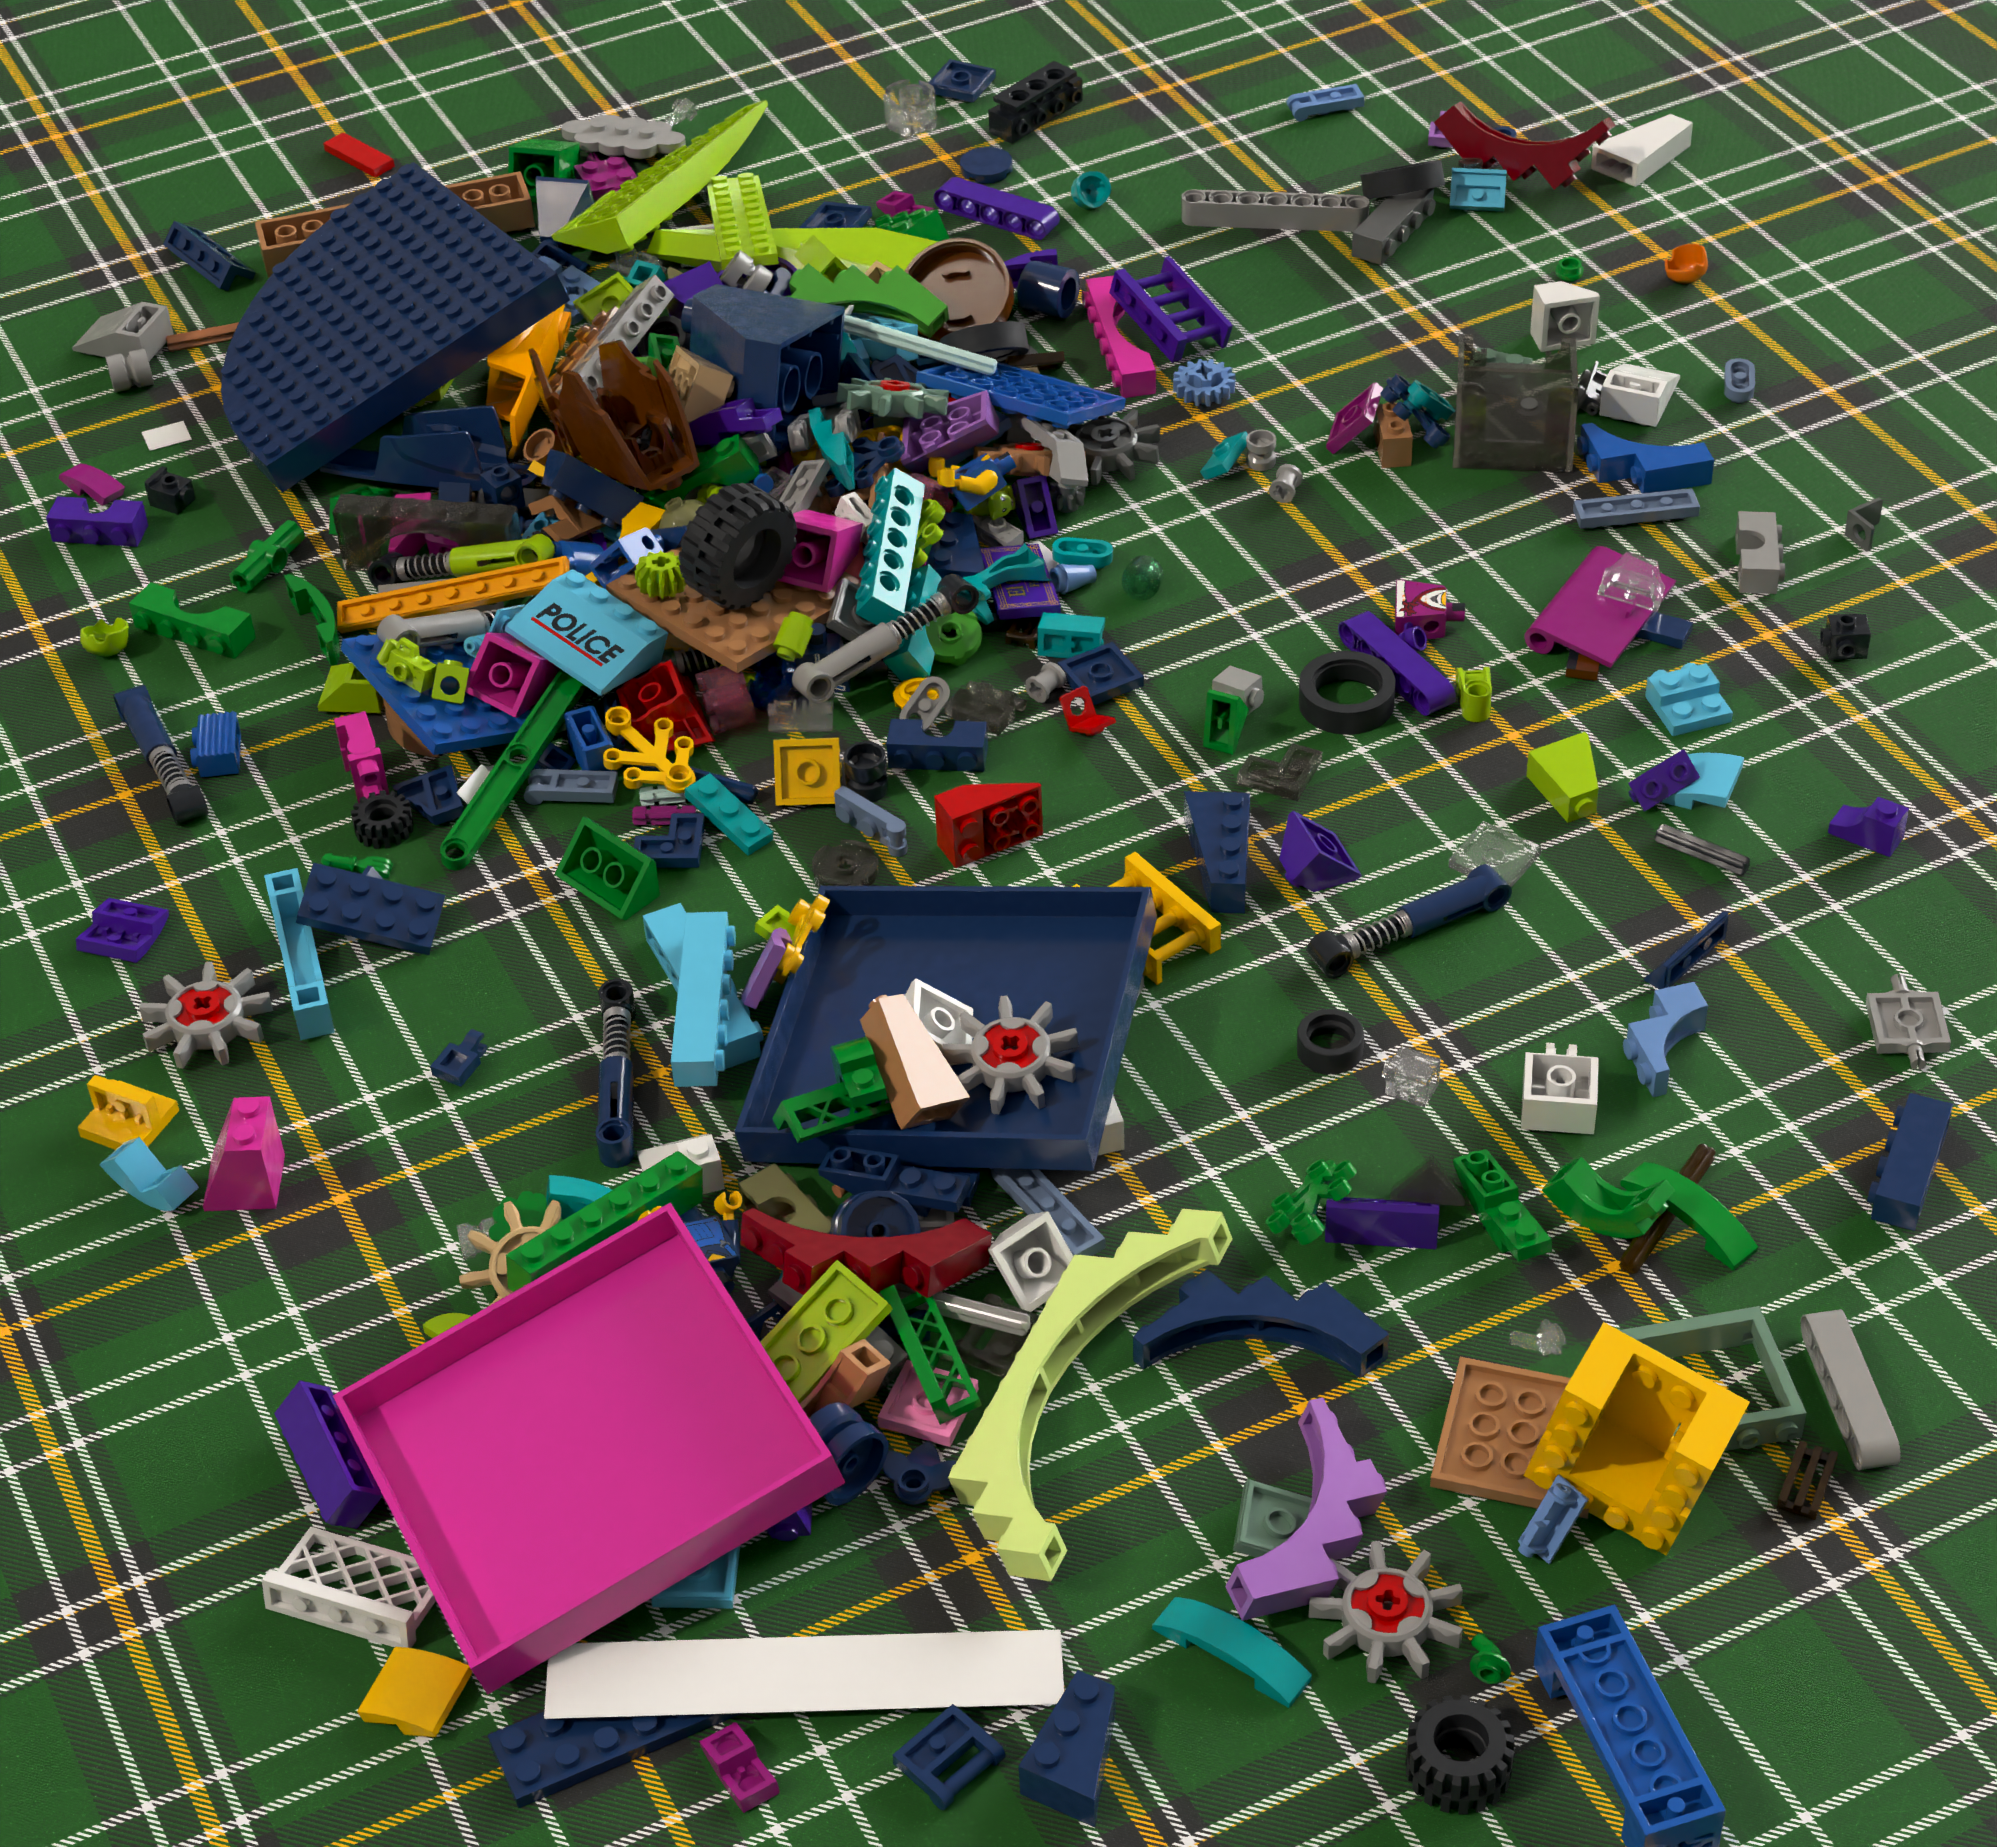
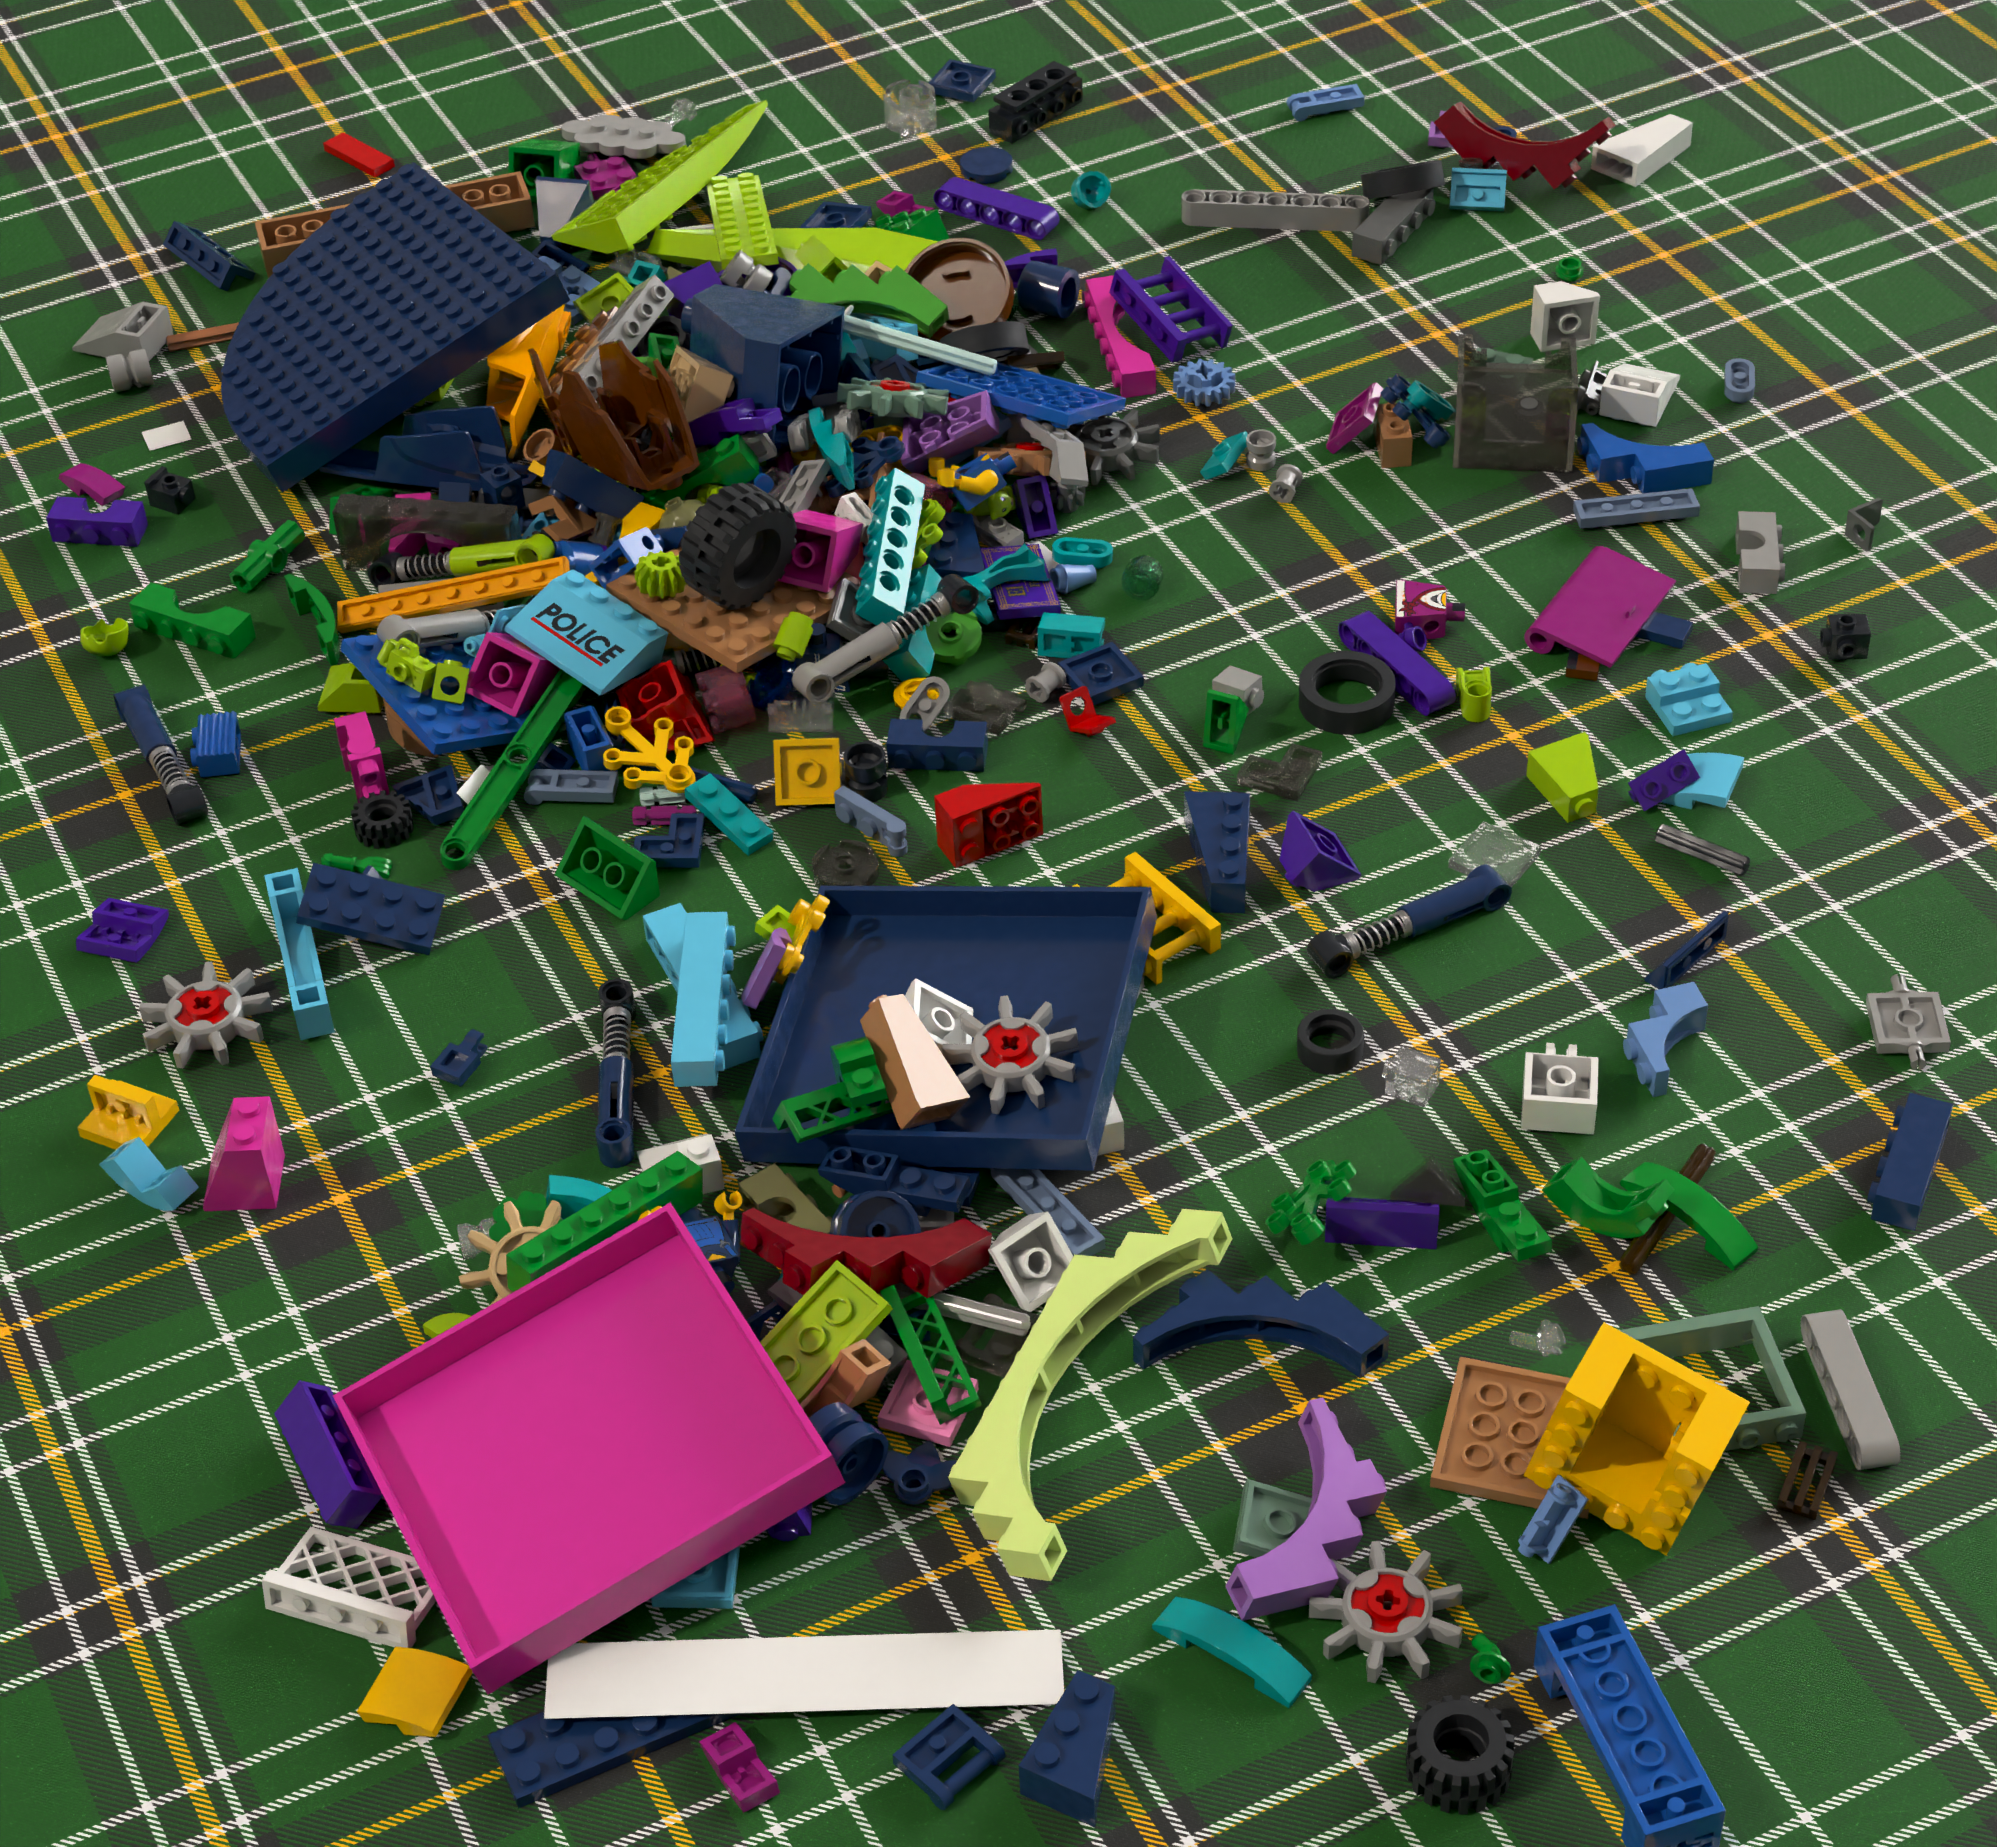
clear slope [1597,552,1666,612] -> none
orange hair [1665,244,1708,284] -> none
dark purple arch [1828,797,1909,857] -> none
none -> clear smoke bush [587,511,622,547]

